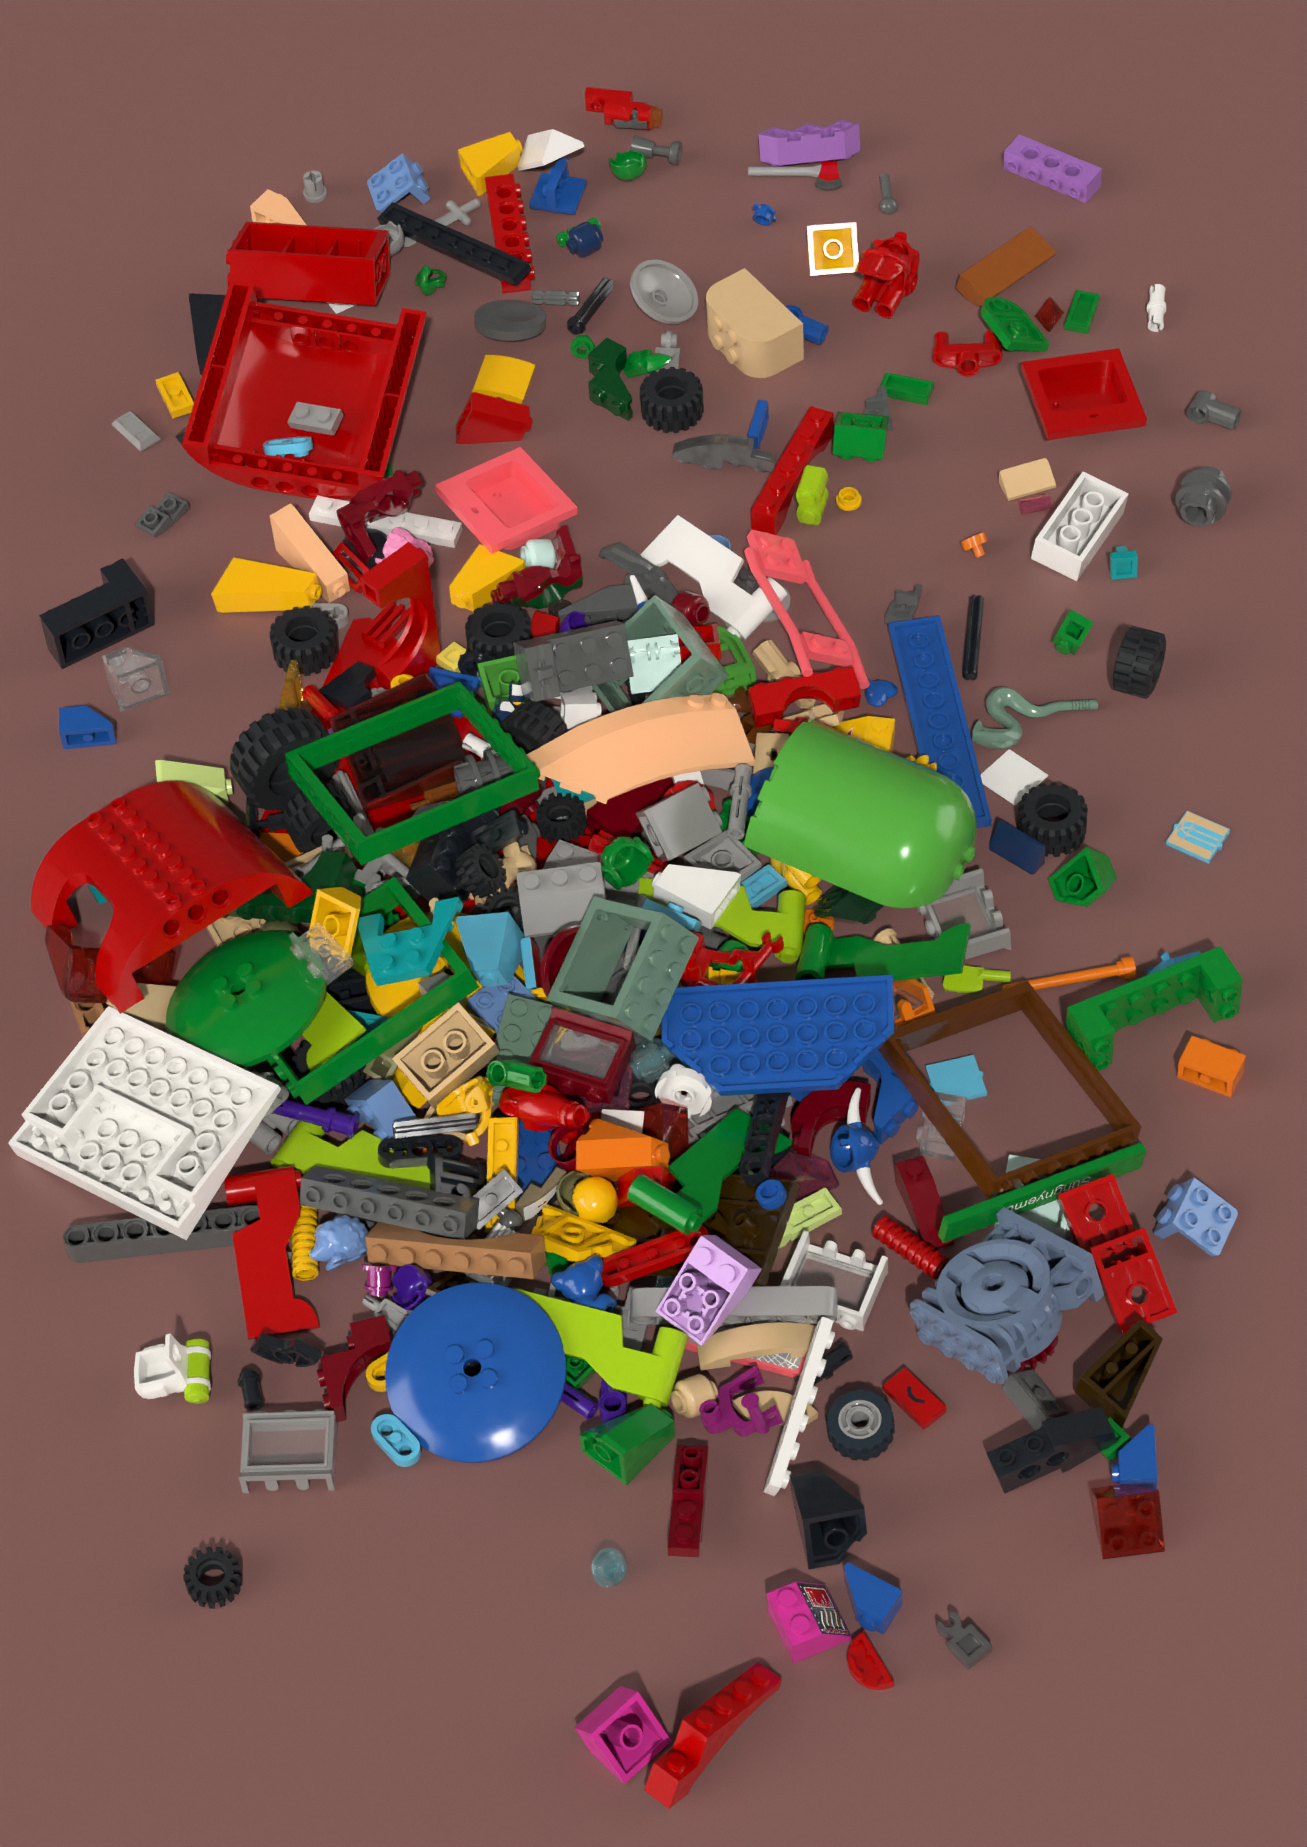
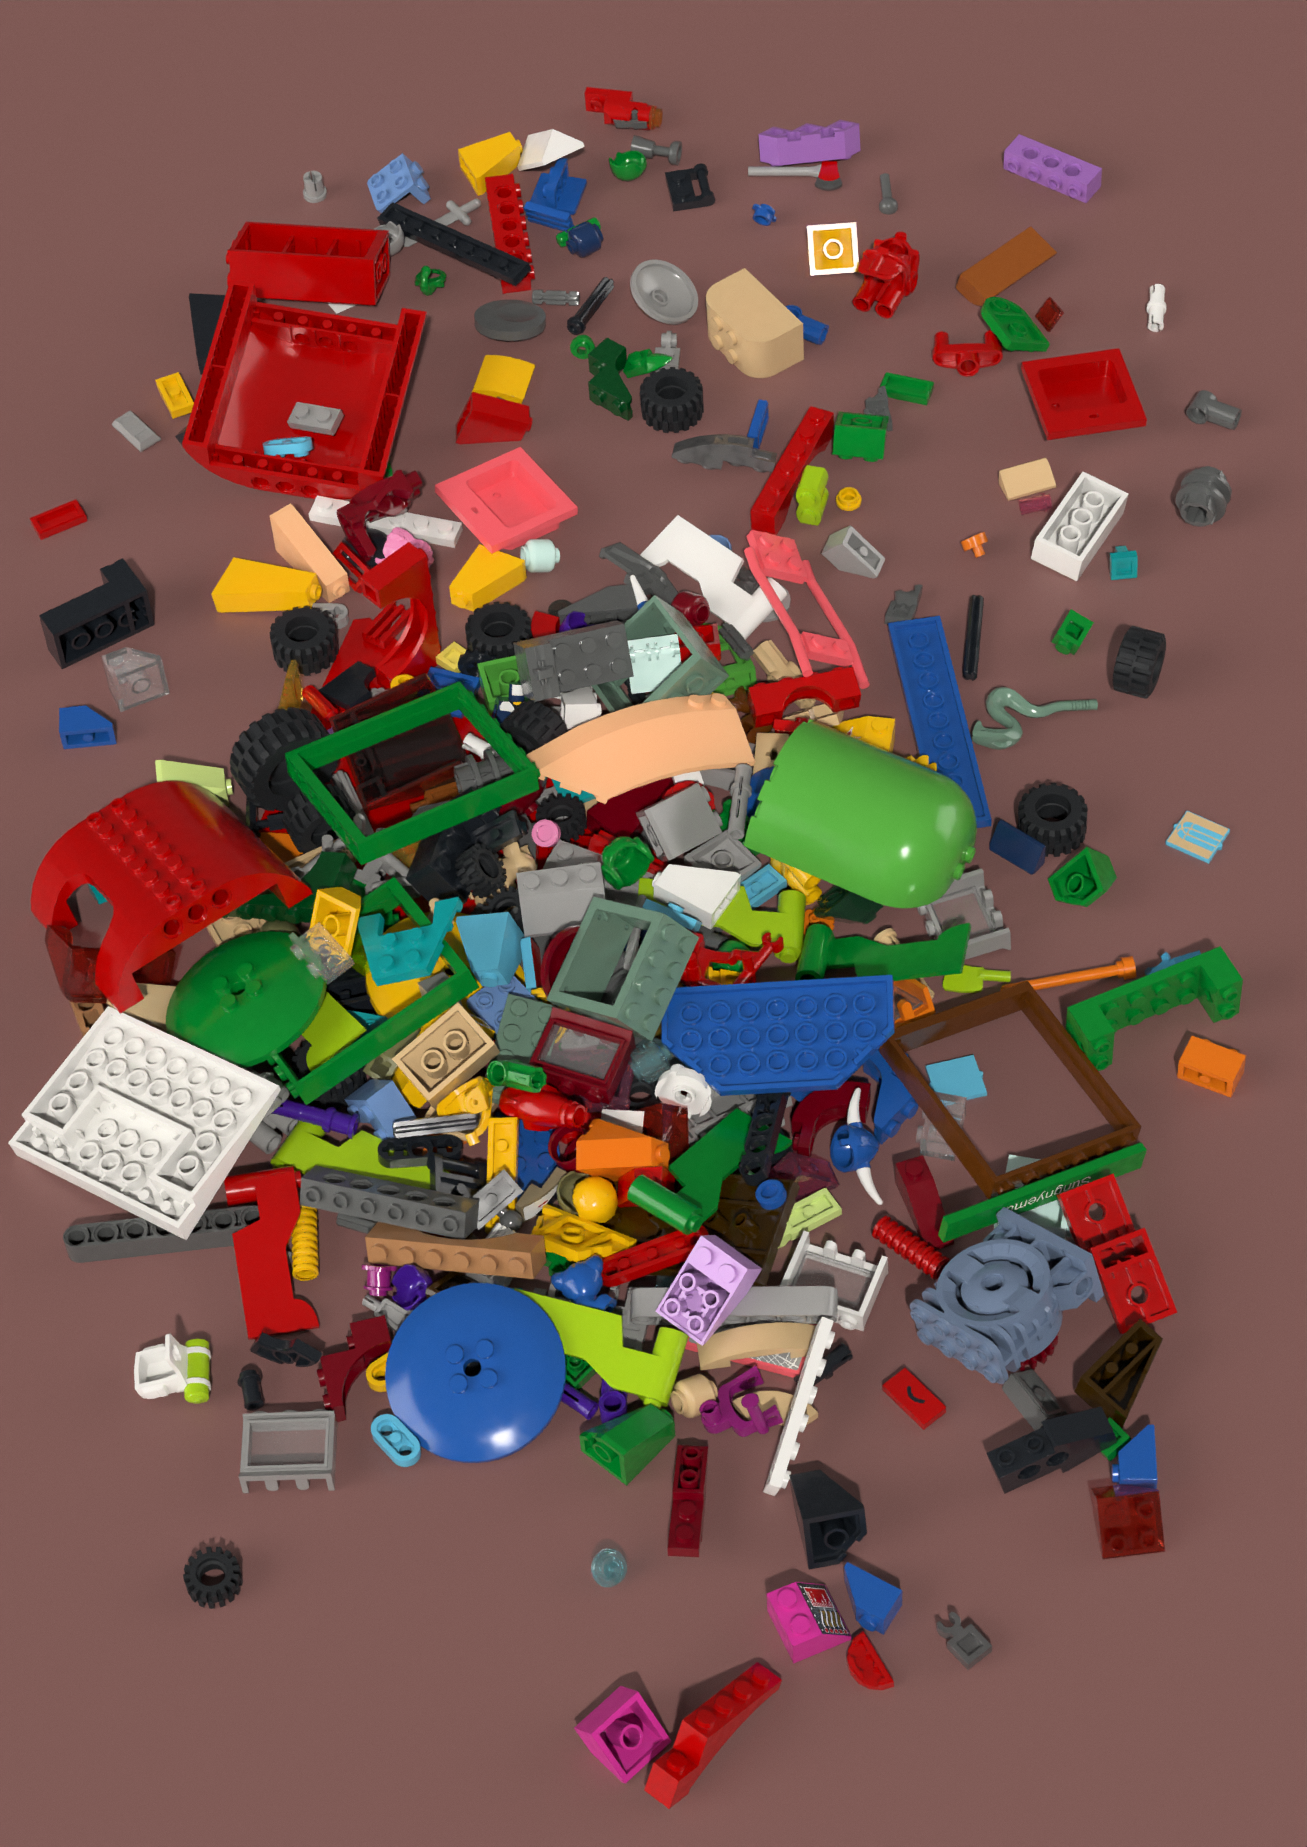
dark grey slope [134,492,190,538] -> none
light nougat slope [250,189,306,225] -> none
medium blue animal [309,1215,369,1272] -> none
dark red hips [490,525,583,609] -> none
black wheel [826,1389,895,1461] -> none
blue rock [865,678,898,707] -> none
white sticker [981,749,1049,806] -> none
green tile [1064,290,1100,334] -> none
medium blue bracket [1153,1177,1238,1257] -> none
none -> red tile [30,499,87,540]
none -> blue tile [524,201,574,232]
none -> bright pink tile [532,819,561,847]
none -> black plate [665,163,715,212]
none -> dark grey axle [719,623,754,661]
none -> light grey slope [821,525,886,578]

